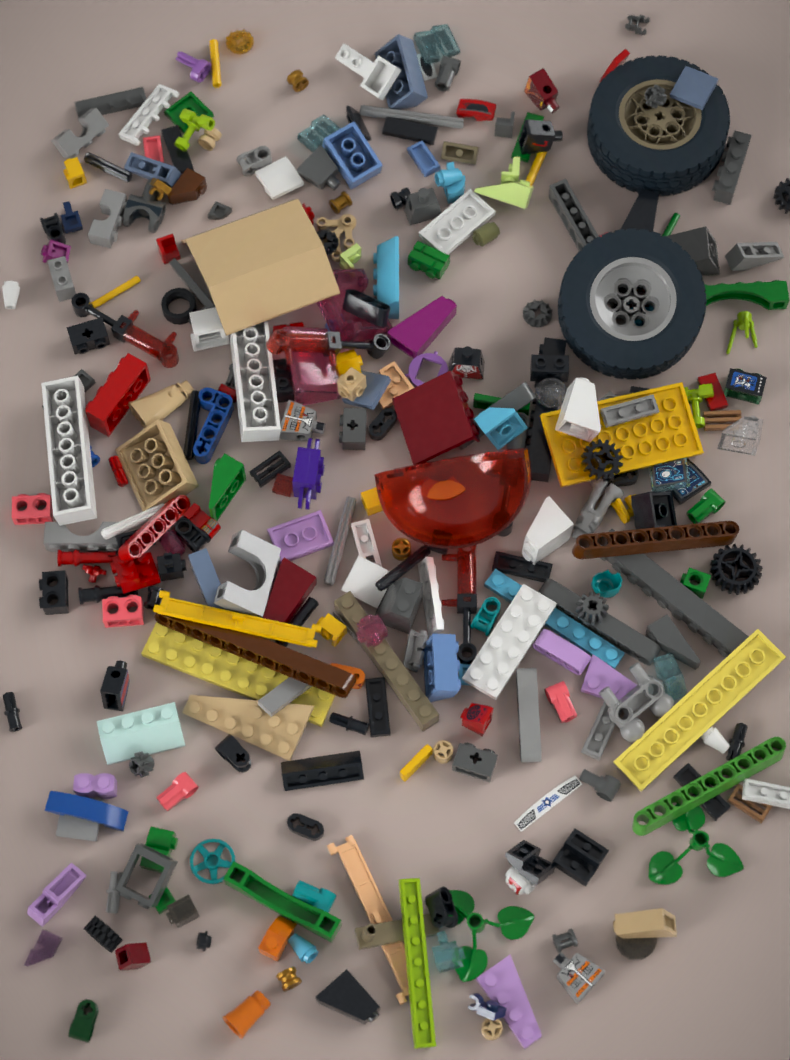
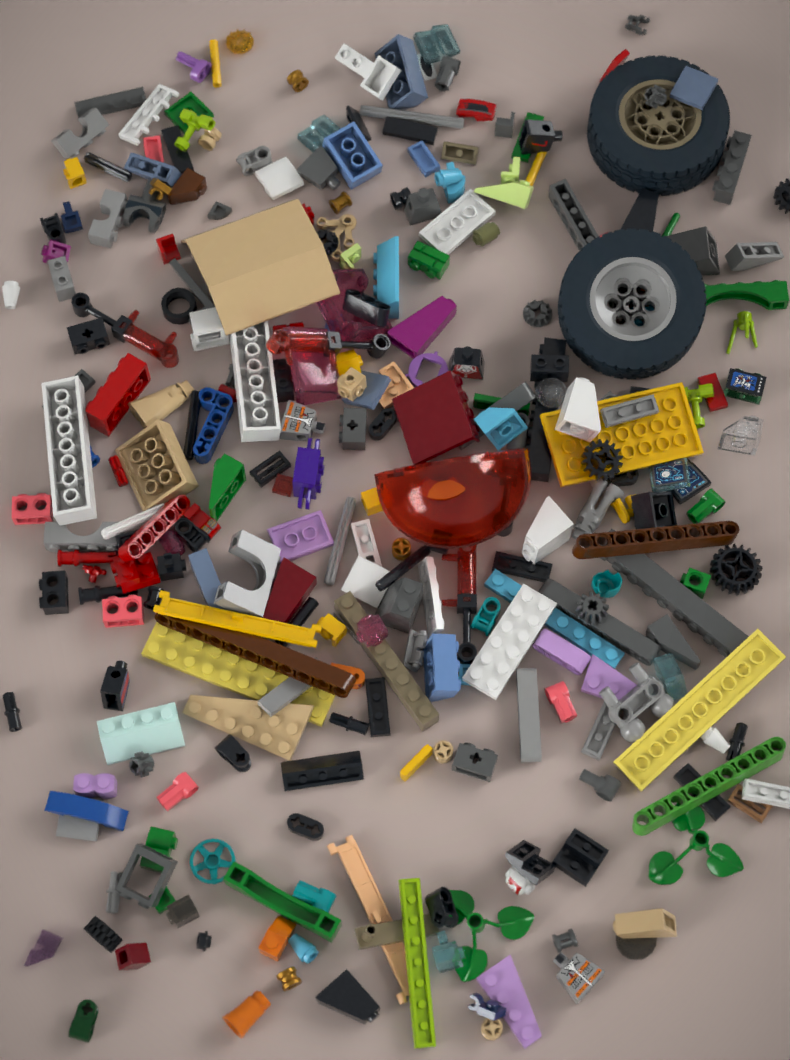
lavender slope [27,863,87,927] -> none
yellow bar [91,275,141,309] -> none
red slope [460,703,493,736] -> none
white sticker [514,776,582,832] -> none
dark red torso [524,68,560,113] -> none
medium nougat tile [703,410,743,431] -> none

